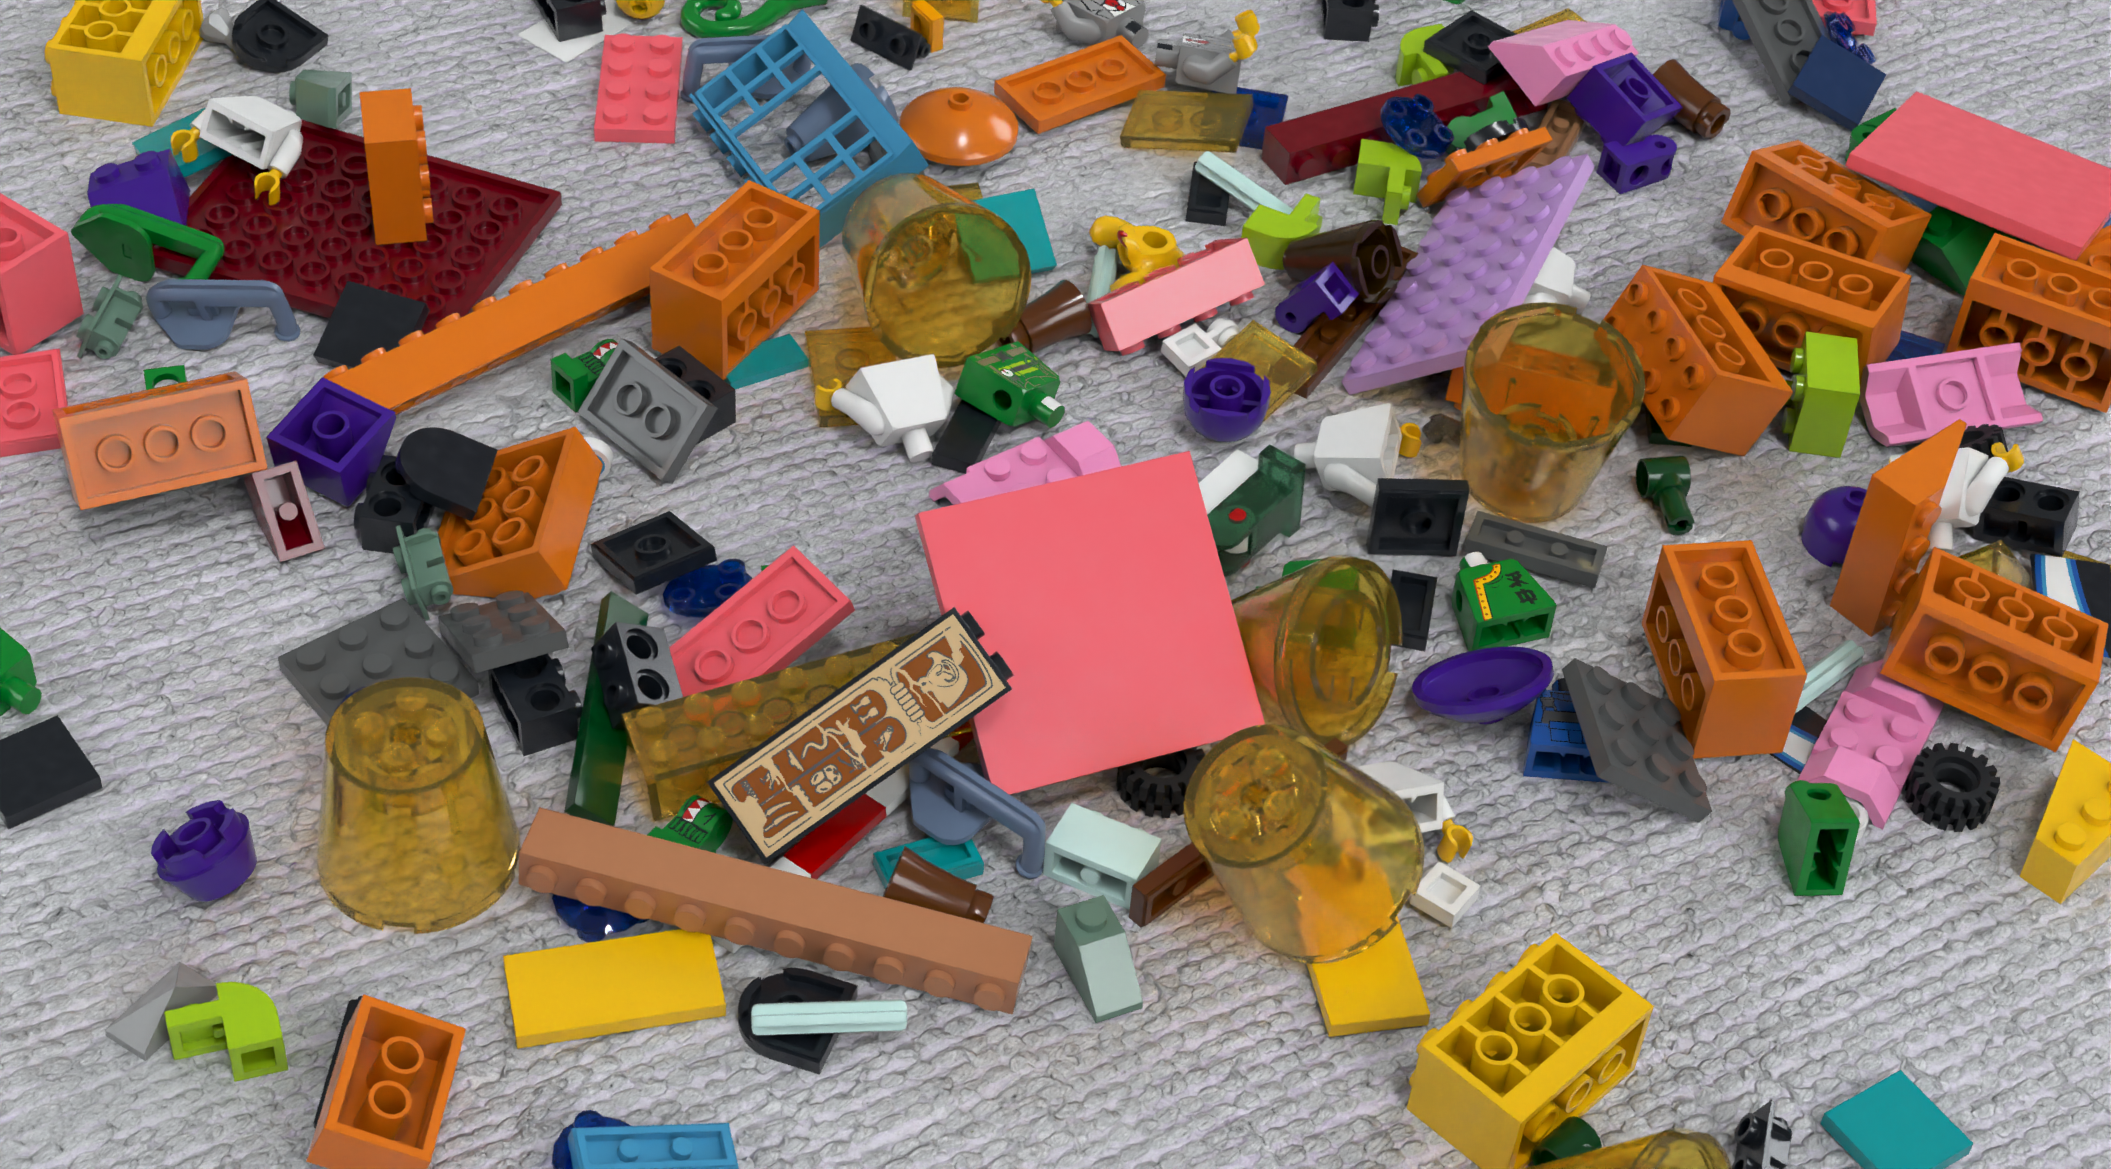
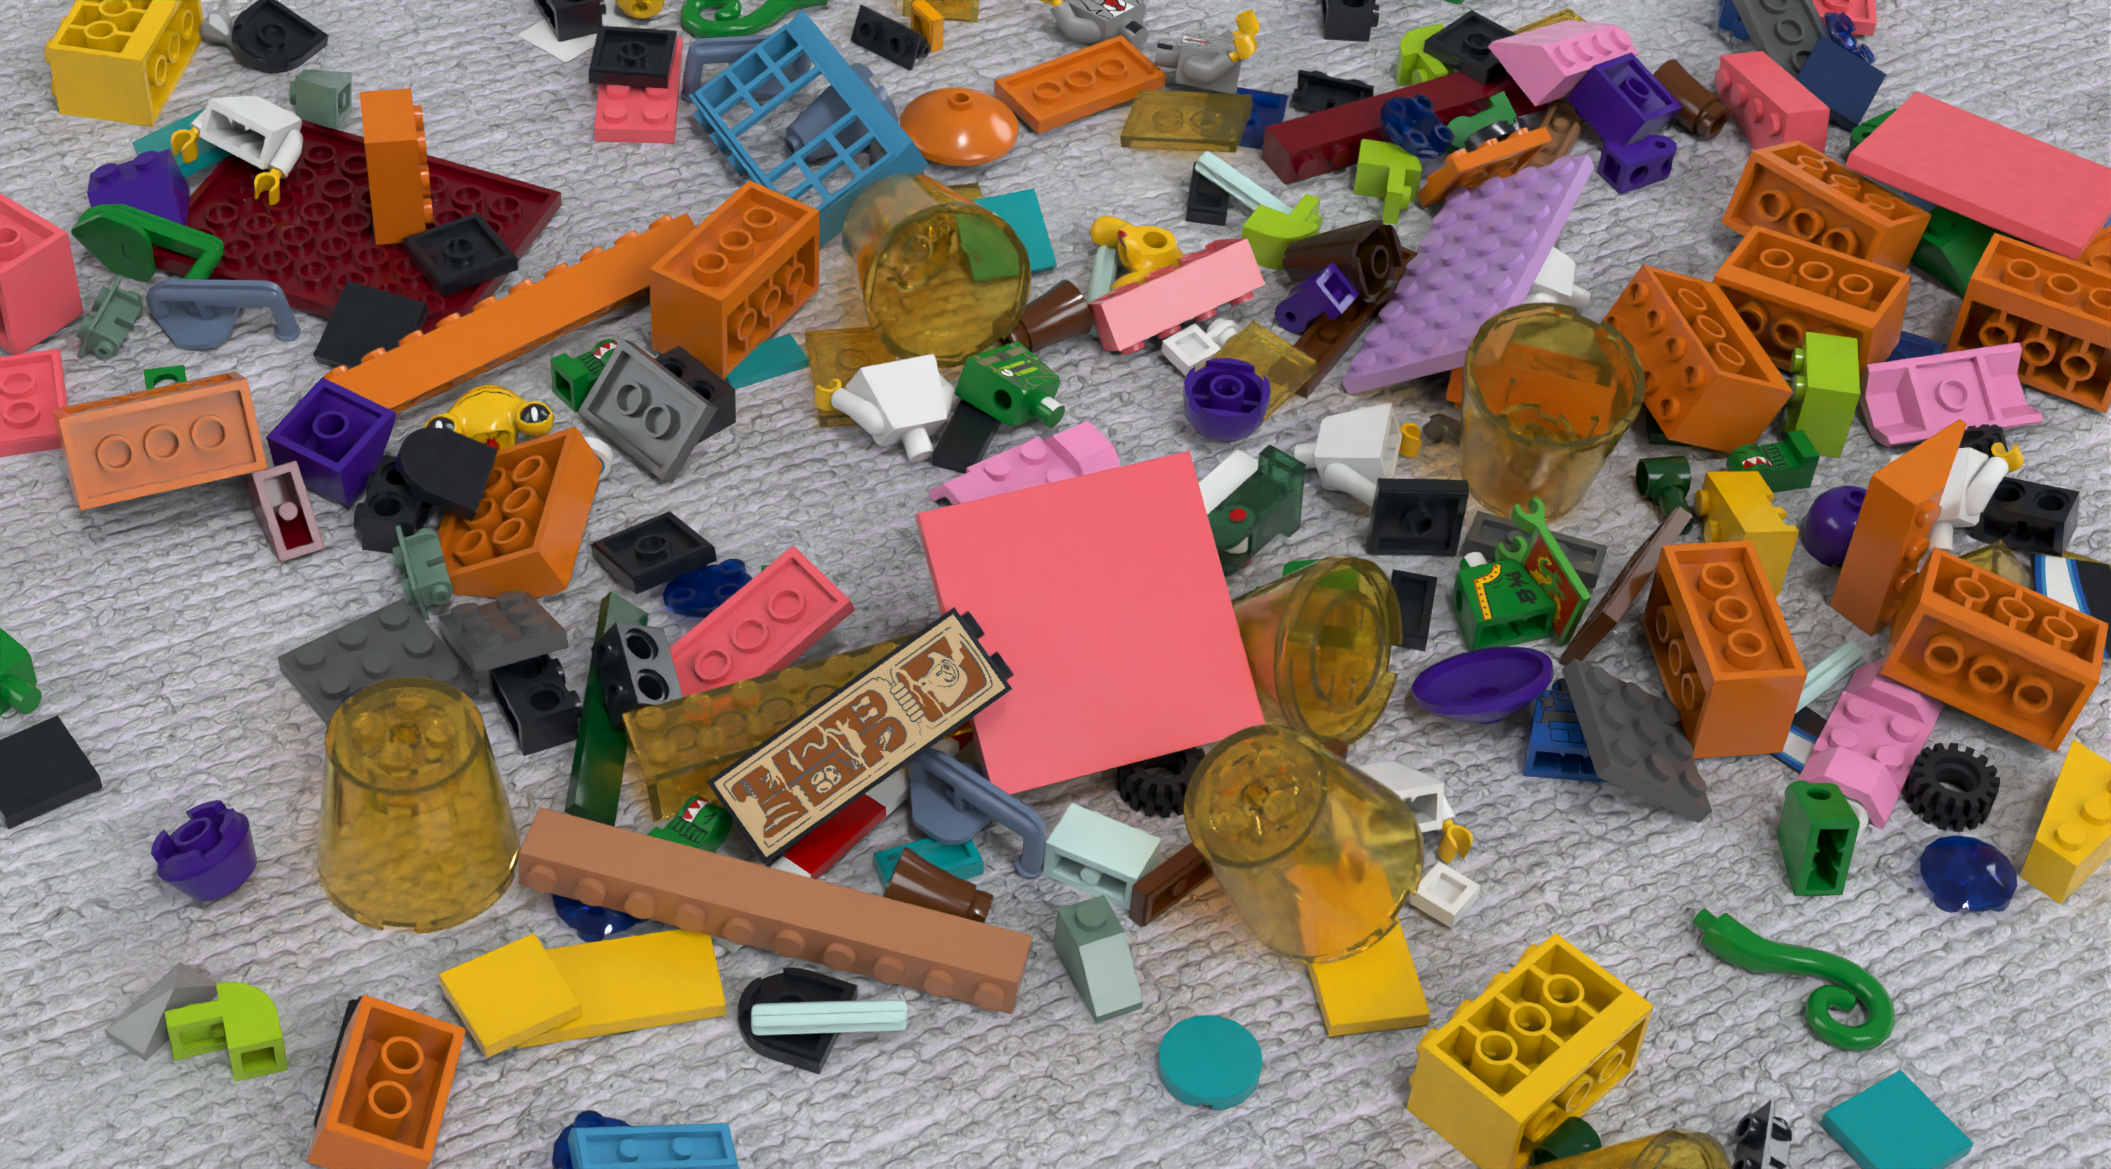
none -> black tile [402,212,518,297]
none -> yellow head [424,384,555,450]
none -> yellow tile [439,933,582,1059]
none -> black tile [588,26,677,89]
none -> teal tile [1158,1015,1263,1110]
none -> black hinge [1292,70,1374,112]
none -> bright green flag [1494,497,1591,646]
none -> reddish brown tile [1560,506,1692,665]
none -> green plant [1692,908,1895,1052]
none -> yellow wedge [1694,471,1799,596]
none -> coral wedge [1715,51,1830,154]
none -> green leg [1726,430,1820,493]
none -> clear blue dish [1919,835,2018,913]

